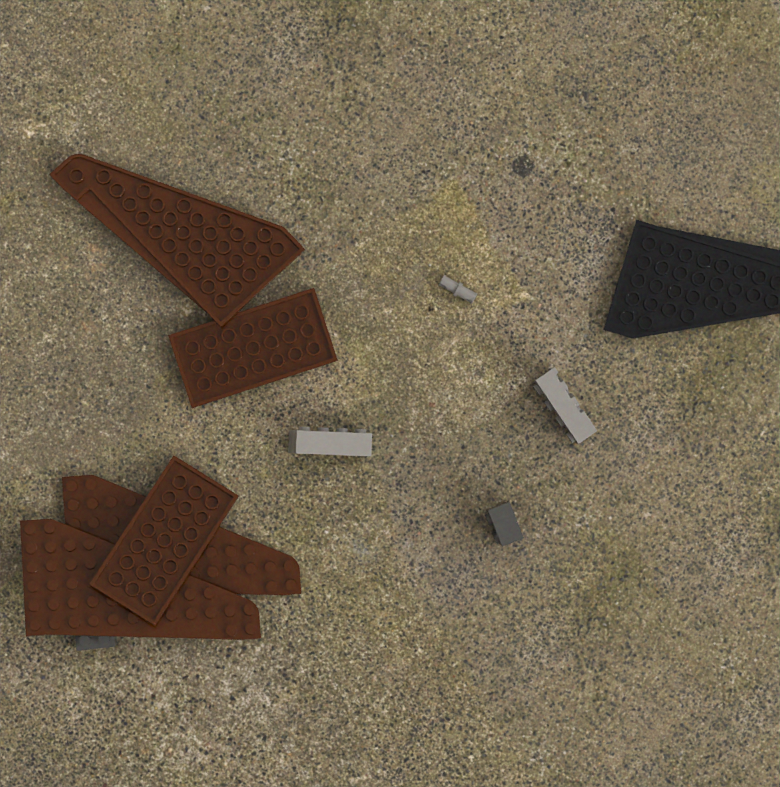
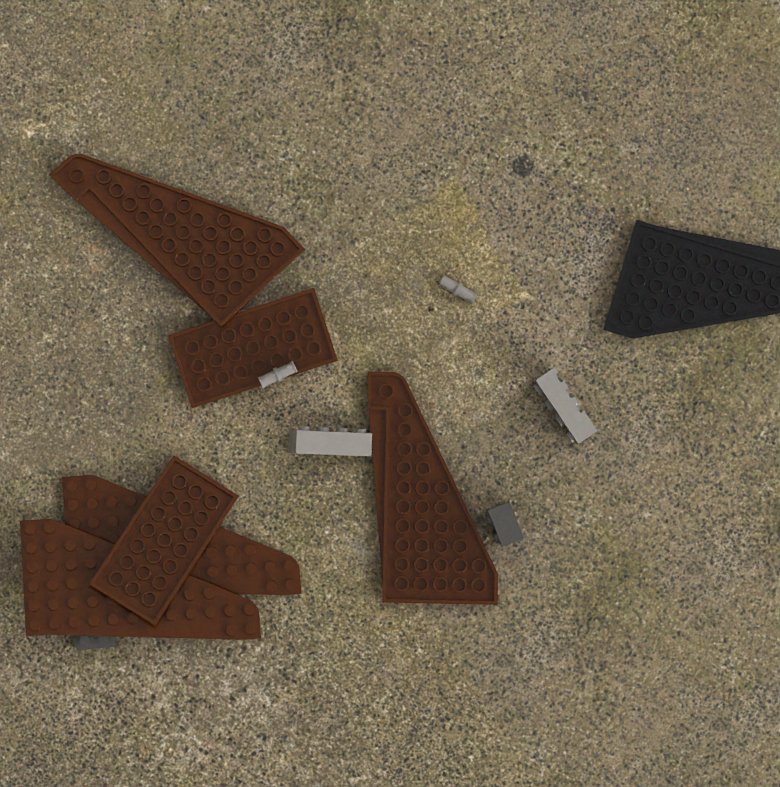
none -> light grey pin [258,361,298,388]
none -> reddish brown wing [367,371,498,605]

